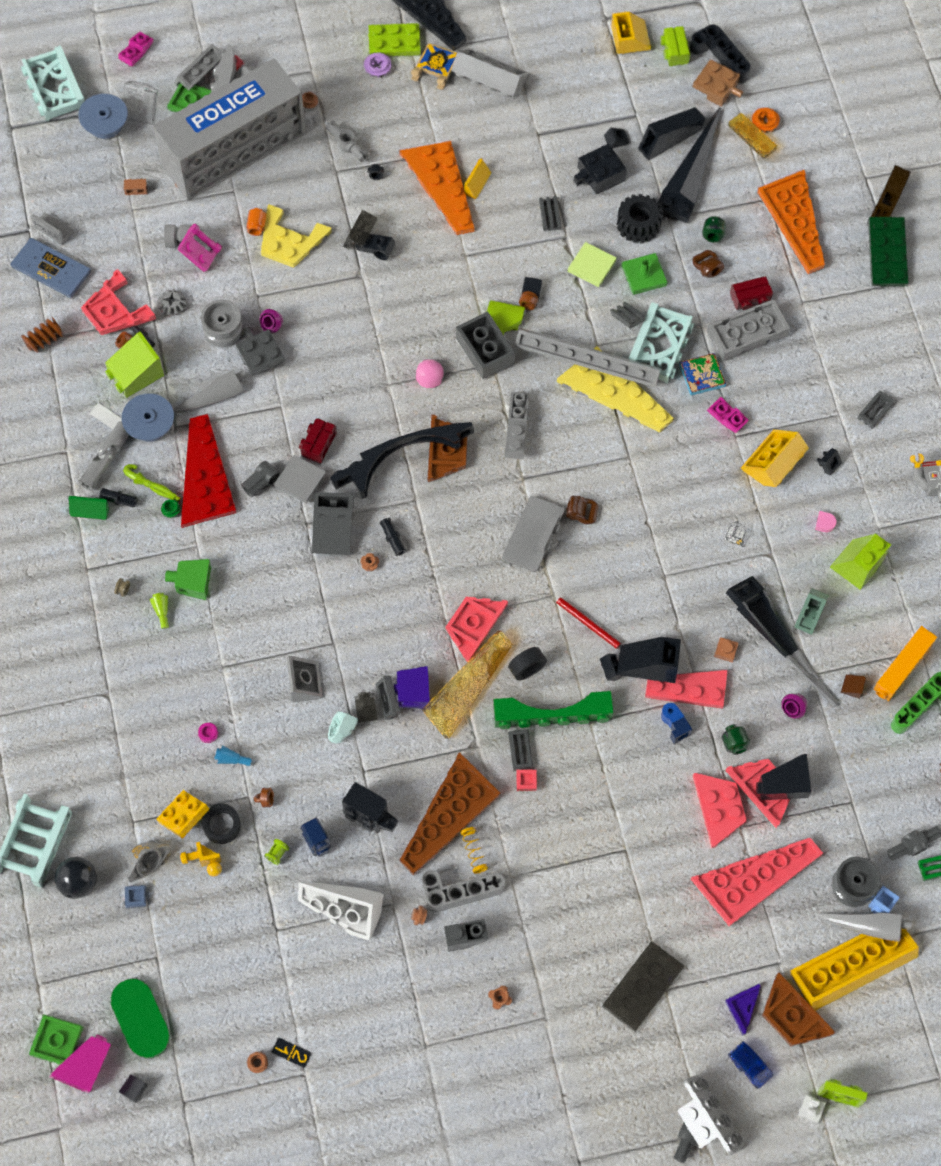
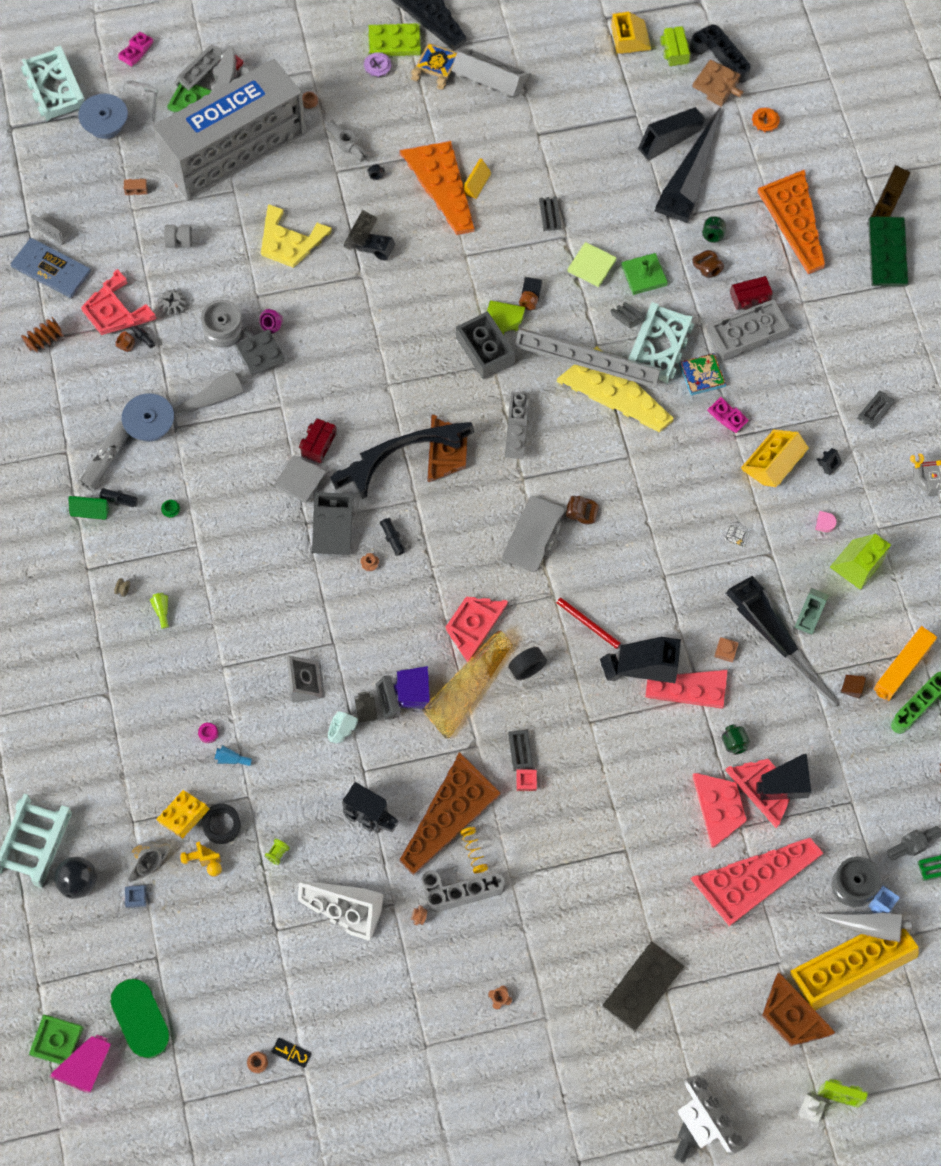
white sticker [90,403,122,429] -> none
lime slope [105,332,164,398] -> none
black slope [118,1074,148,1104] -> none
lime piece [123,464,181,502] -> none
bright green torso [165,559,212,600] -> none
dark pink plate [177,223,222,272] -> none
red wing [181,414,237,528] -> none
dark grey piece [241,461,280,497] -> none
orange brick [246,208,266,236] -> none
dark orange tile [253,788,274,808] -> none
dark blue brick [301,818,331,857] -> none
bright pink hair [416,359,444,388] -> none
dark grey slope [444,919,488,952] -> none
green arch [493,691,613,729] -> none
black hinge [573,143,627,194] -> none
black slope [604,127,629,148] -> none
black tyre [617,194,663,243] -> none
leg [661,703,692,744] -> none
dark purple tile [725,984,761,1036] -> none
clear yellow plate [728,112,777,159] -> none
clear blue slope [728,1041,774,1089] -> none
magenta cone [781,693,807,719] -> none

